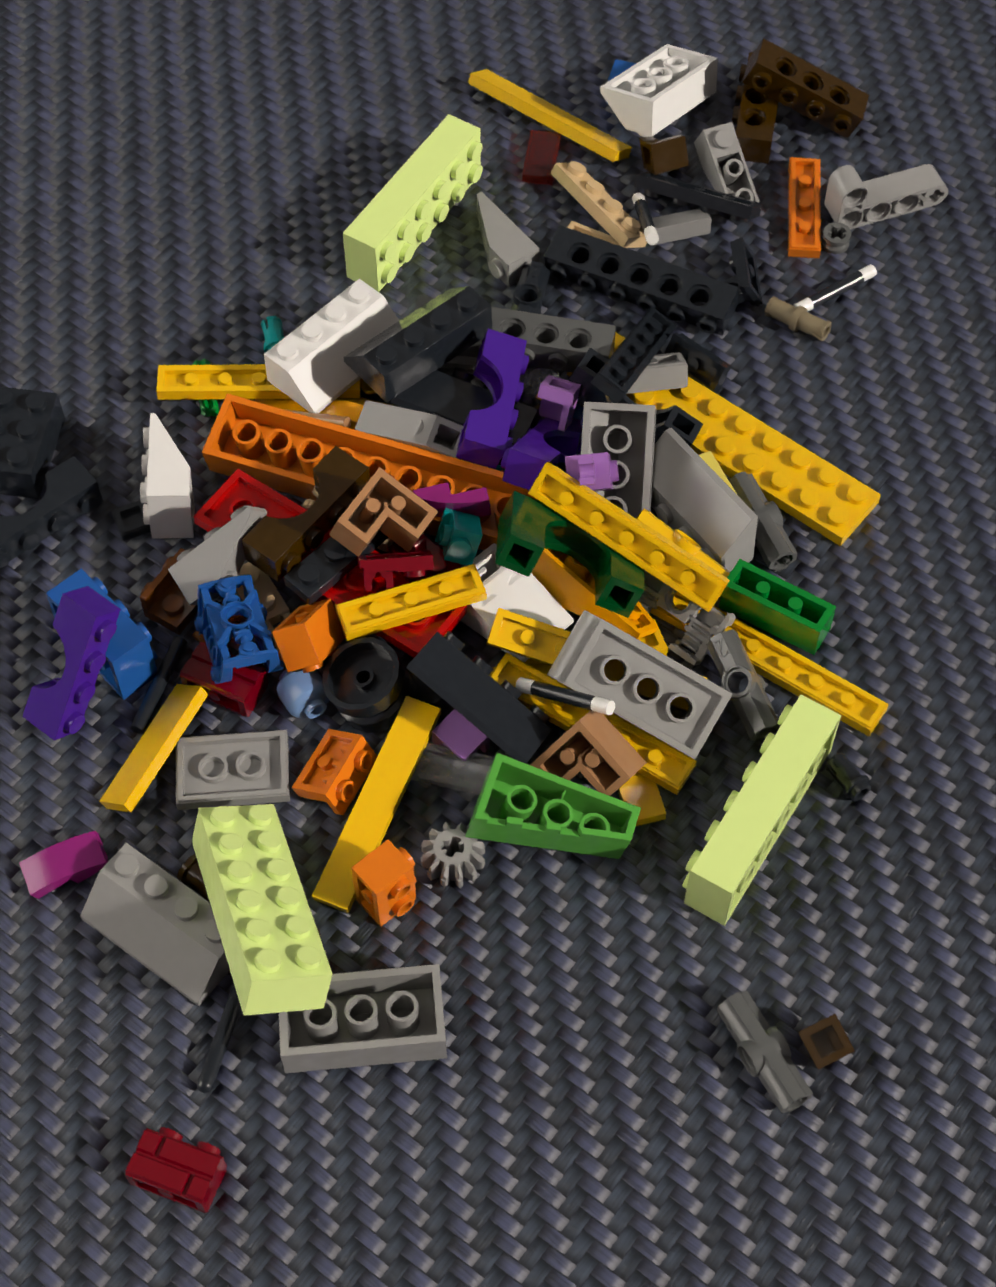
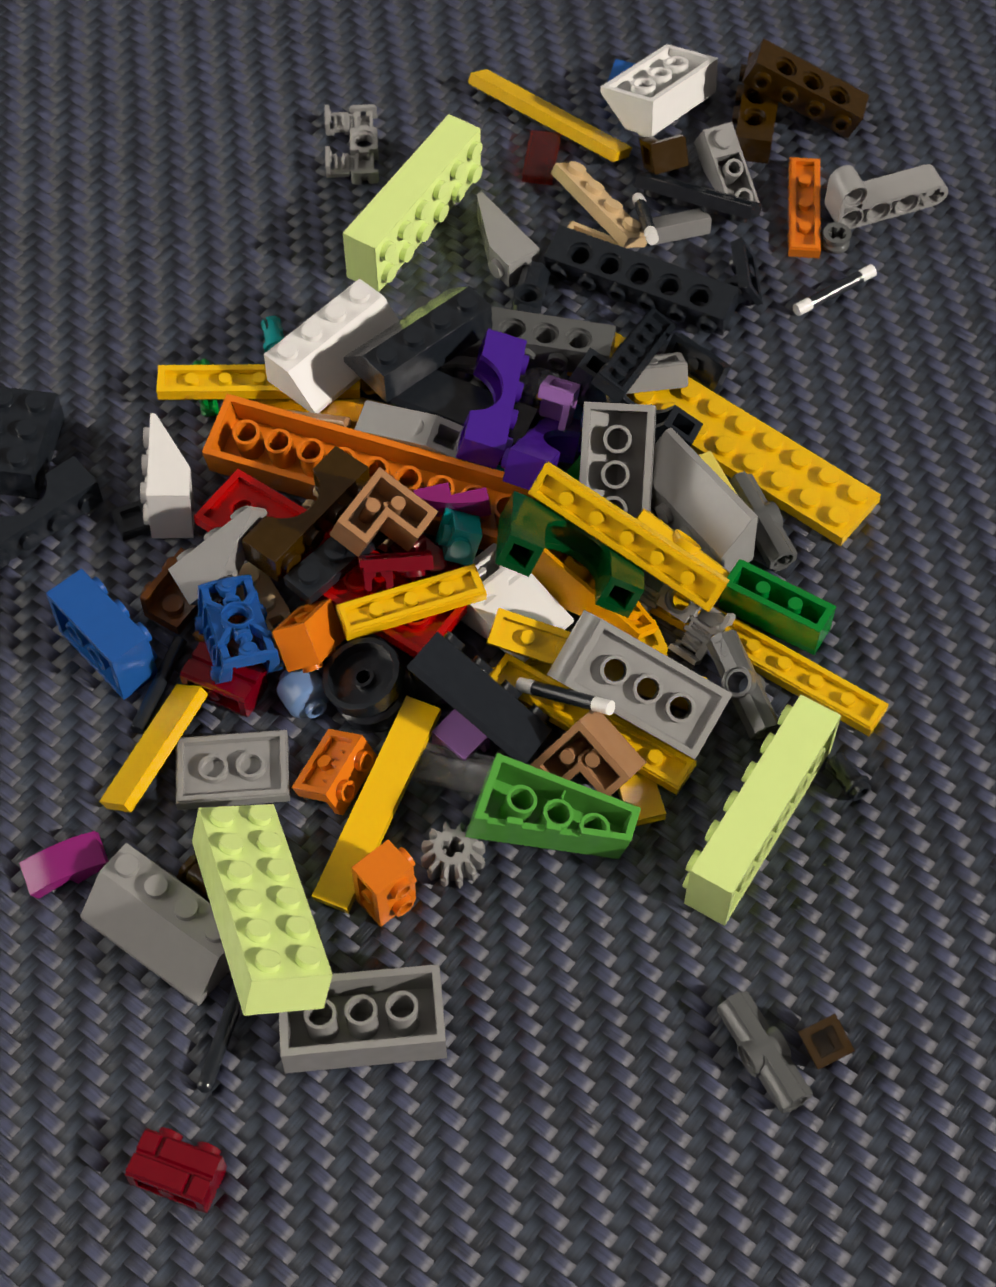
dark purple arch [22,586,121,740] -> none
medium lavender brick [565,452,619,492] -> none
dark tan pin [765,296,832,341] -> none
none -> light grey piece [325,104,379,184]

